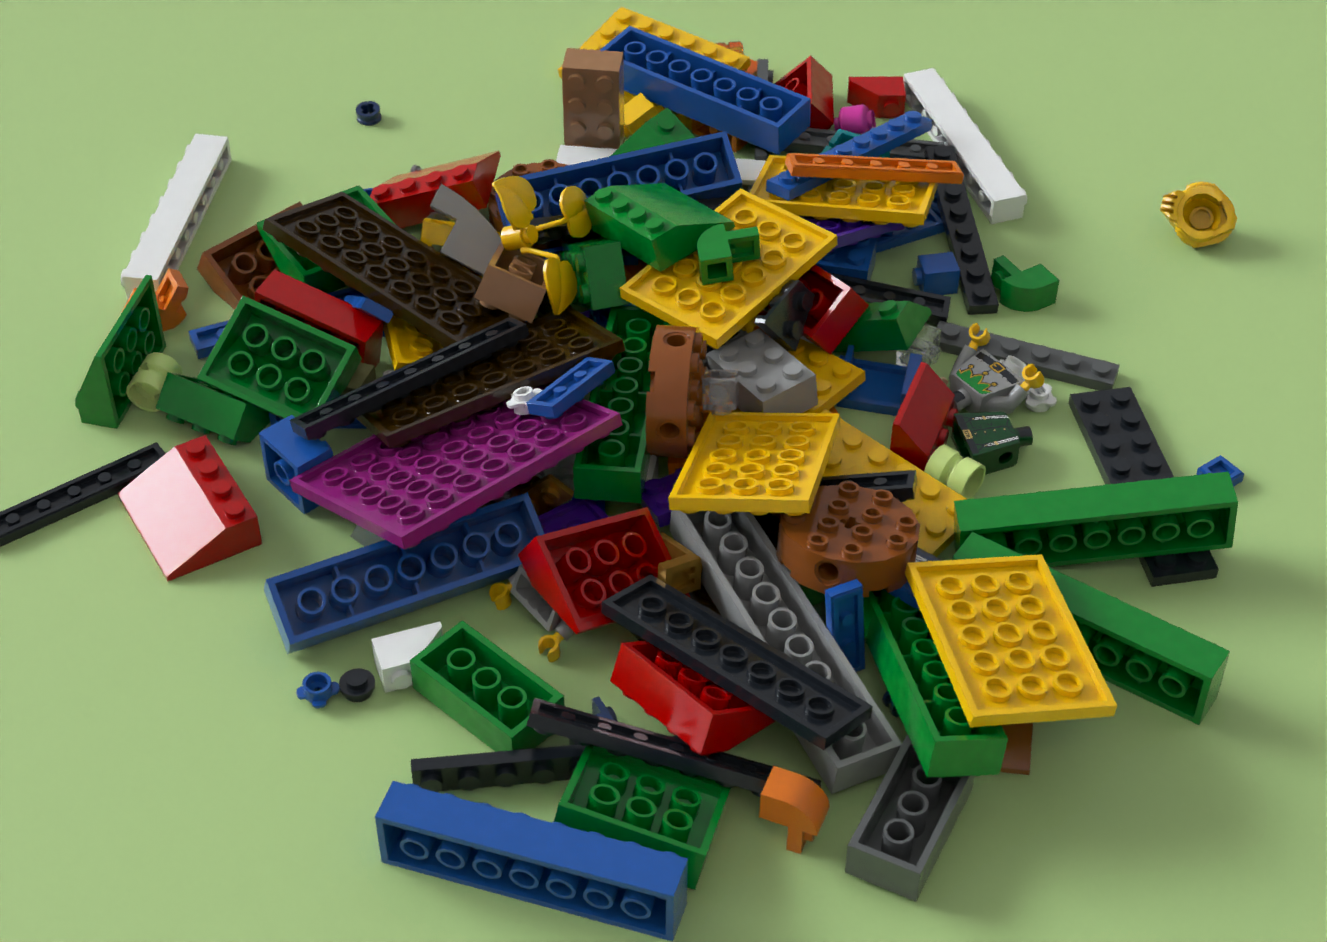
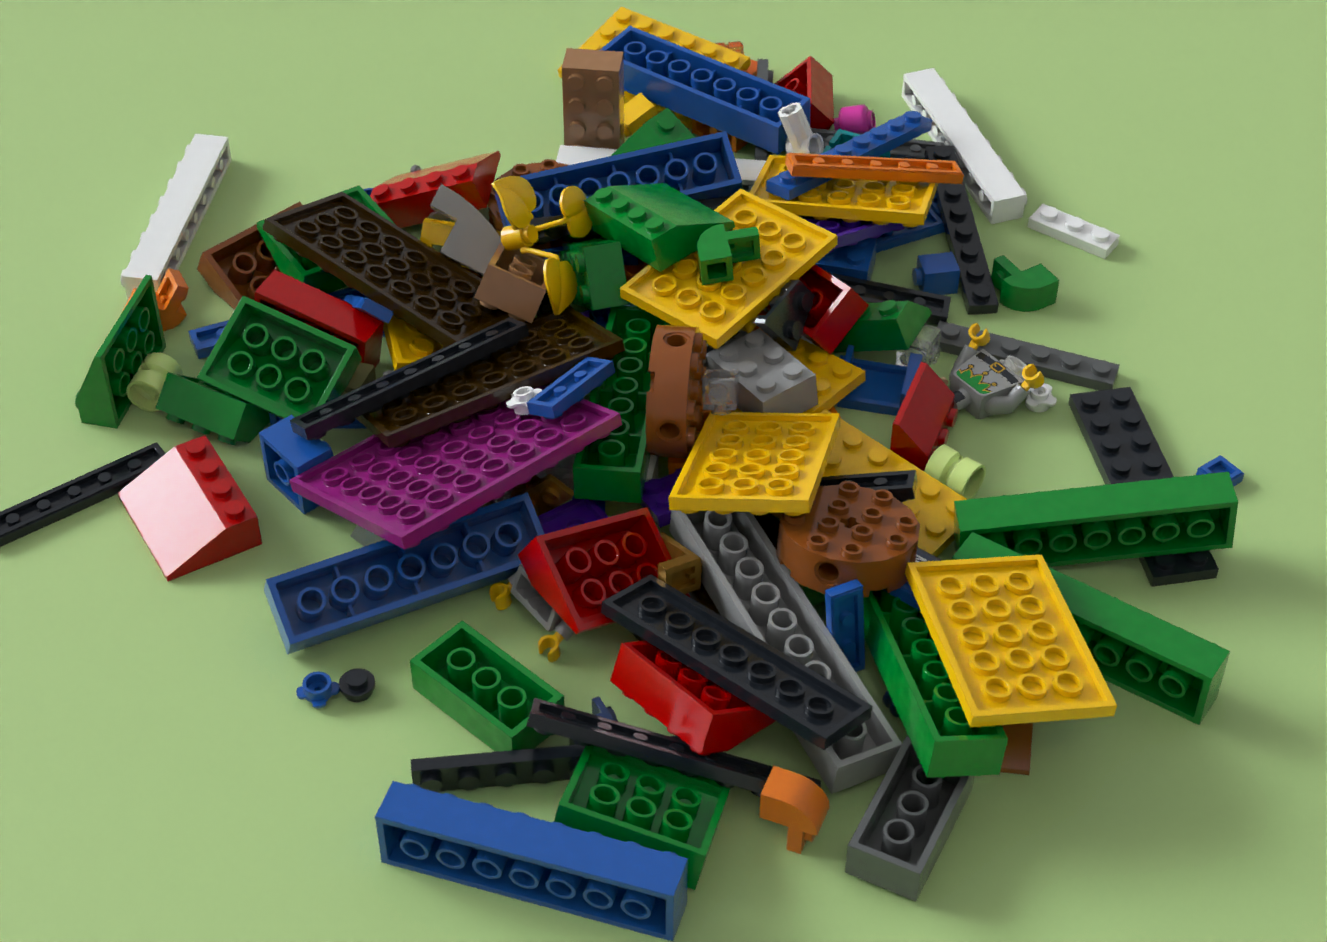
dark blue bush [356,101,381,126] -> none
white slope [371,621,443,693] -> none
red slope [847,76,906,118] -> none
dark green torso [951,412,1033,475] -> none
yellow helmet [1160,181,1237,248] -> none
none -> white piece [778,103,824,154]
none -> white plate [1028,204,1120,259]

